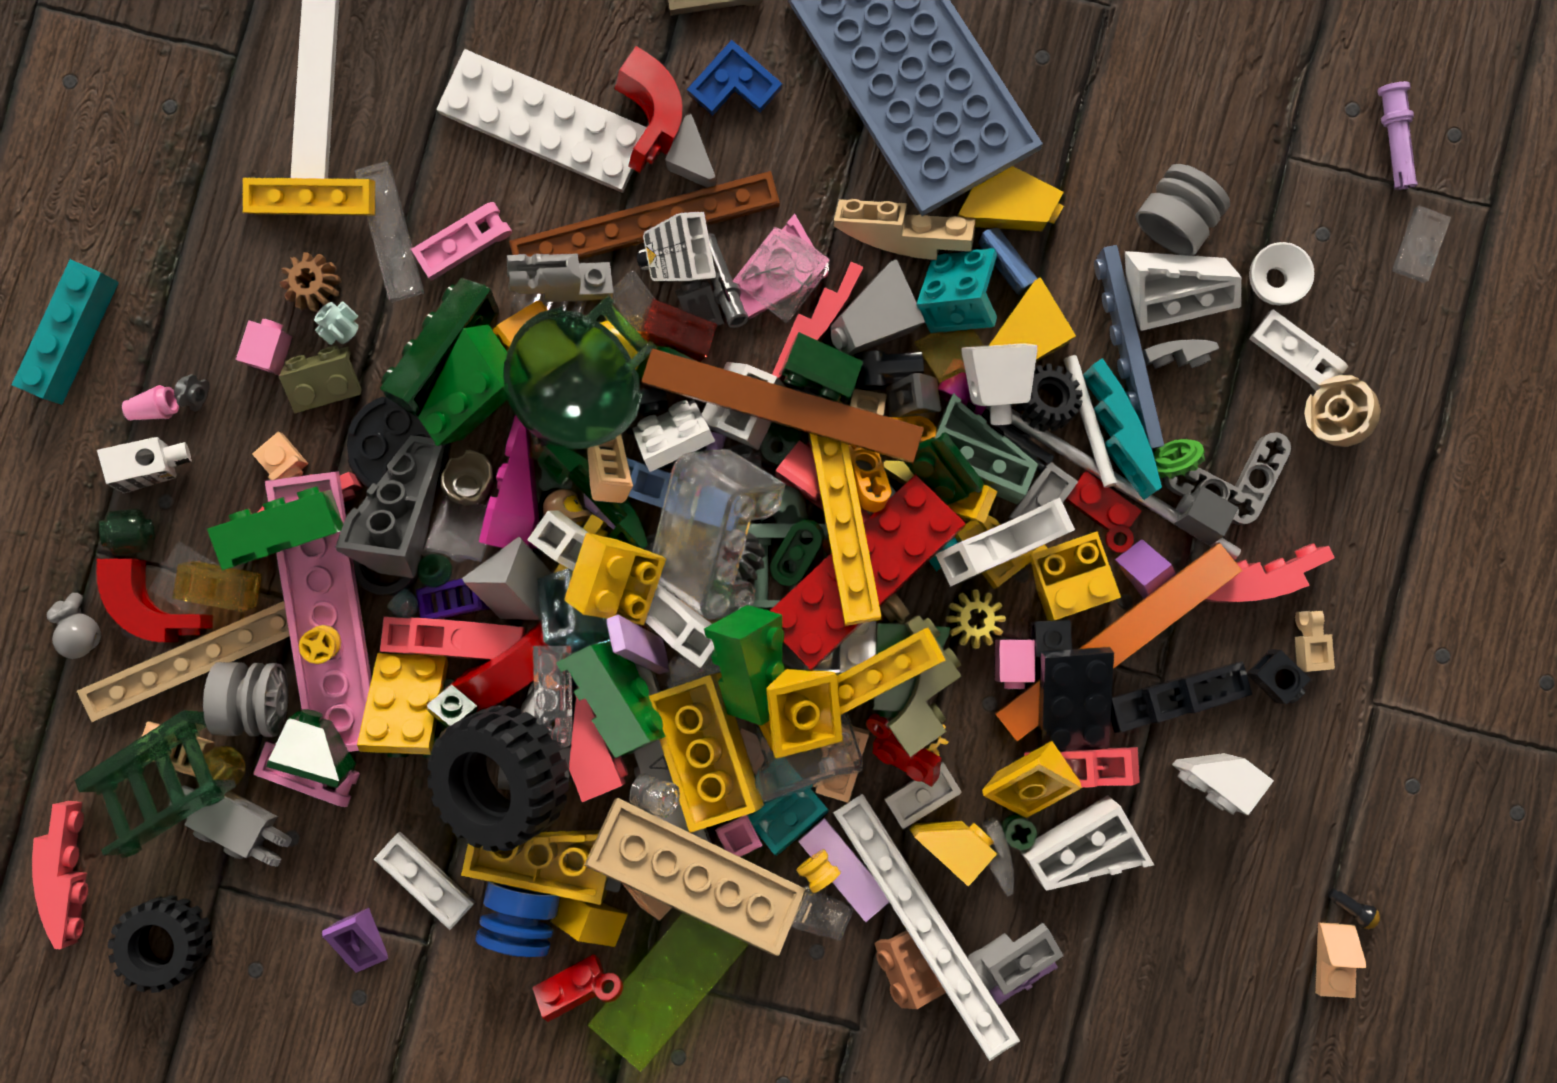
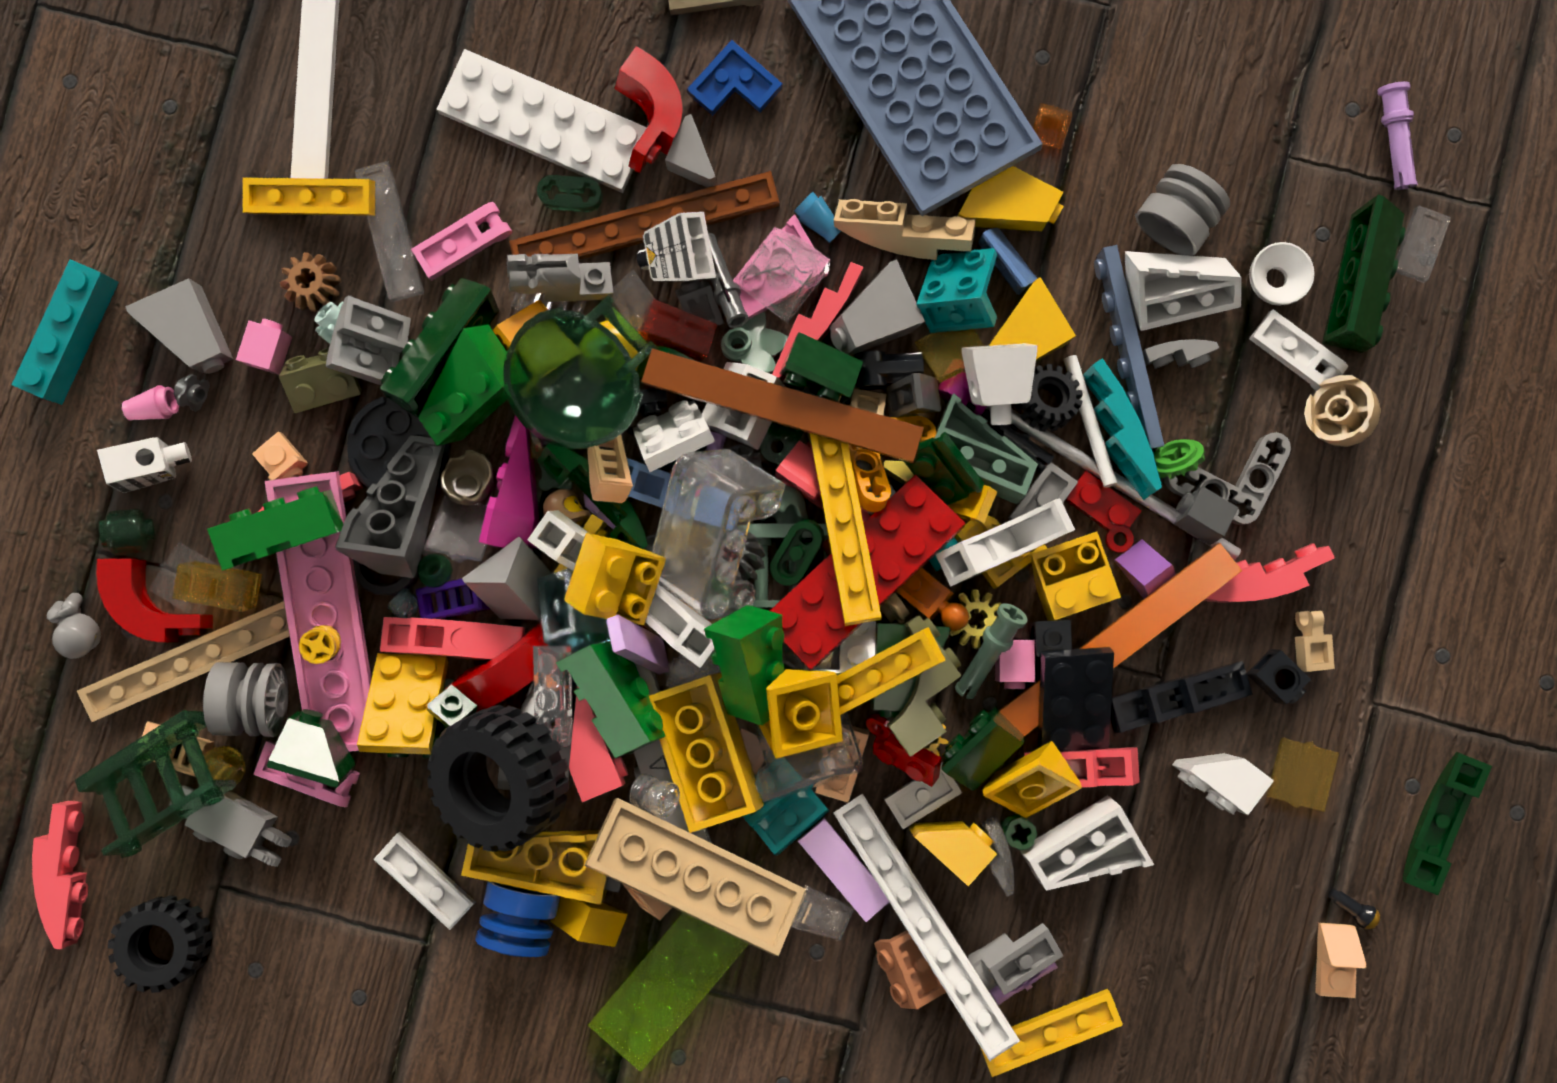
medium lavender slope [322,908,388,973] -> none
red hinge [532,954,623,1022] -> none
bright pink slope [715,815,762,857] -> none
yellow wheel [796,849,841,893] -> none
none -> light grey slope [125,278,233,374]
none -> light grey slope [325,296,411,386]
none -> clear green beam [537,175,603,212]
none -> sand green plate [721,312,788,373]
none -> dark azure cone [794,192,841,243]
none -> orange plate [897,567,969,631]
none -> dark green slope [941,707,1024,791]
none -> sand green pin [955,603,1028,699]
none -> yellow plate [979,989,1123,1077]
none -> clear orange slope [1032,103,1072,149]
none -> clear yellow piece [1267,737,1339,812]
none -> dark green slope [1322,195,1405,353]
none -> dark green slope [1403,752,1492,895]

